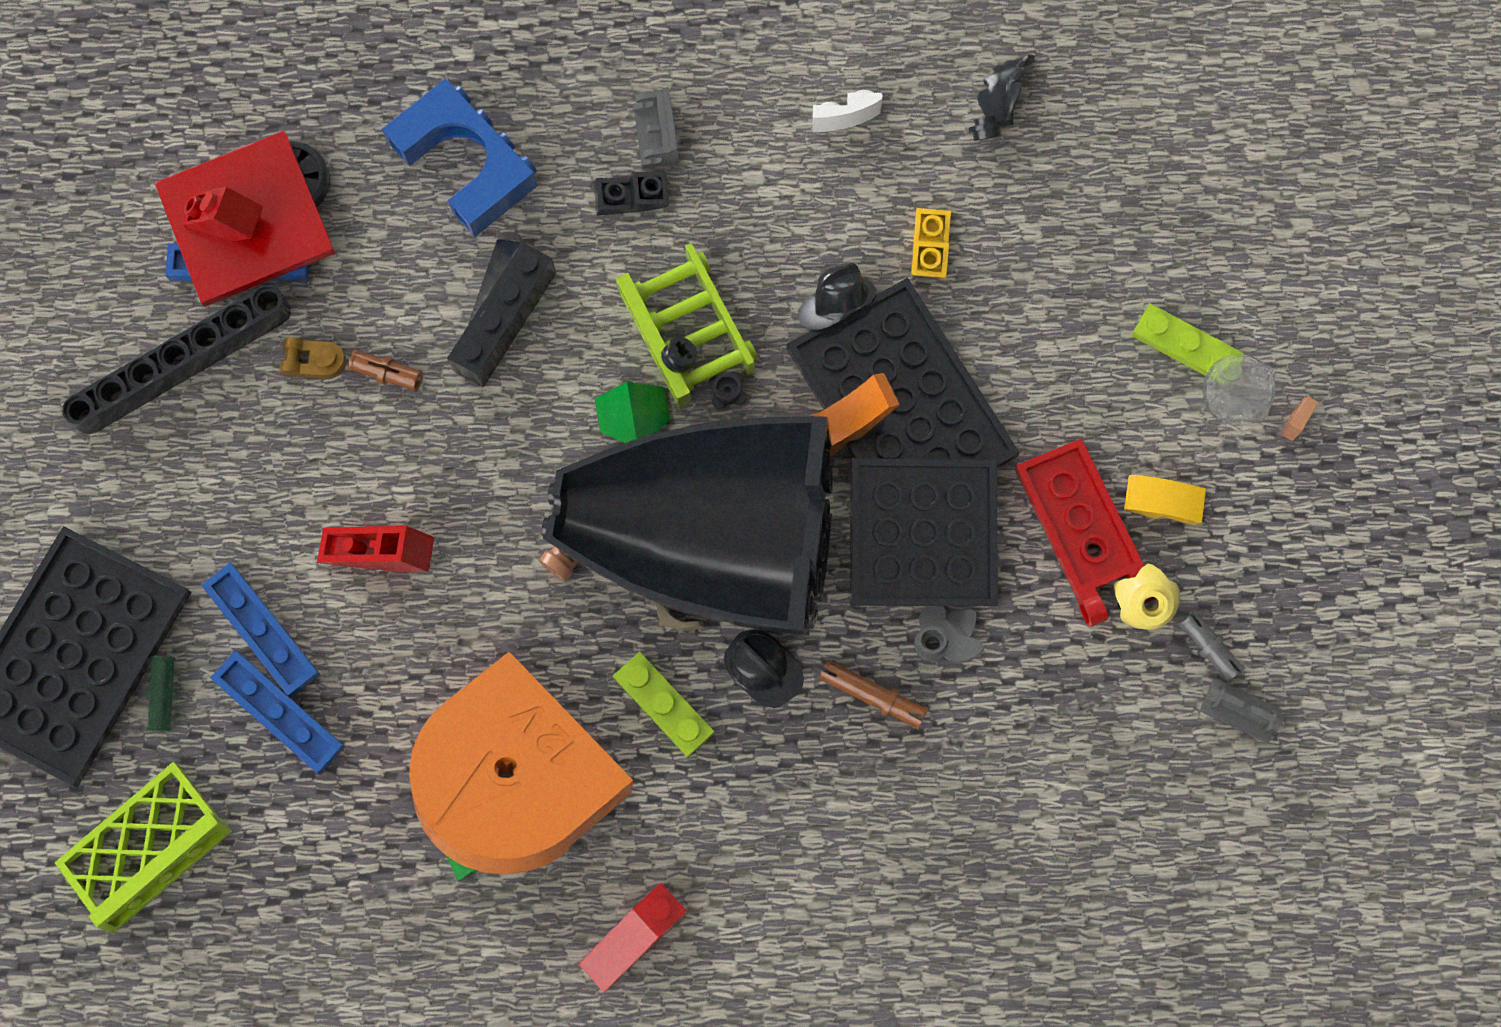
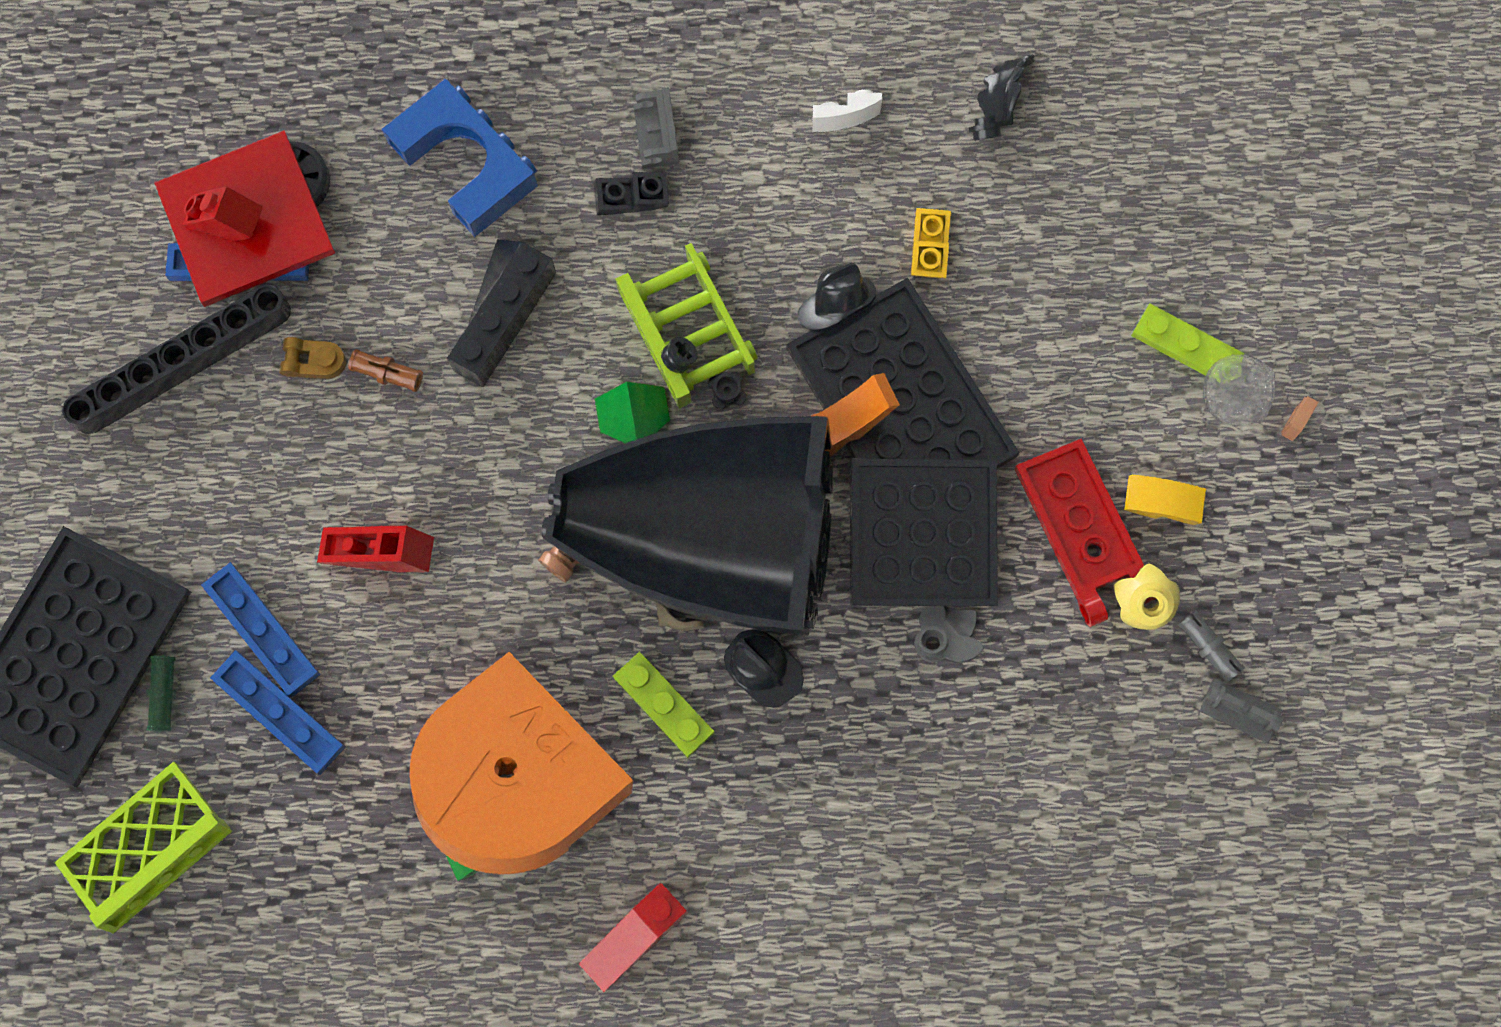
dark orange pin [818,659,929,730] -> none

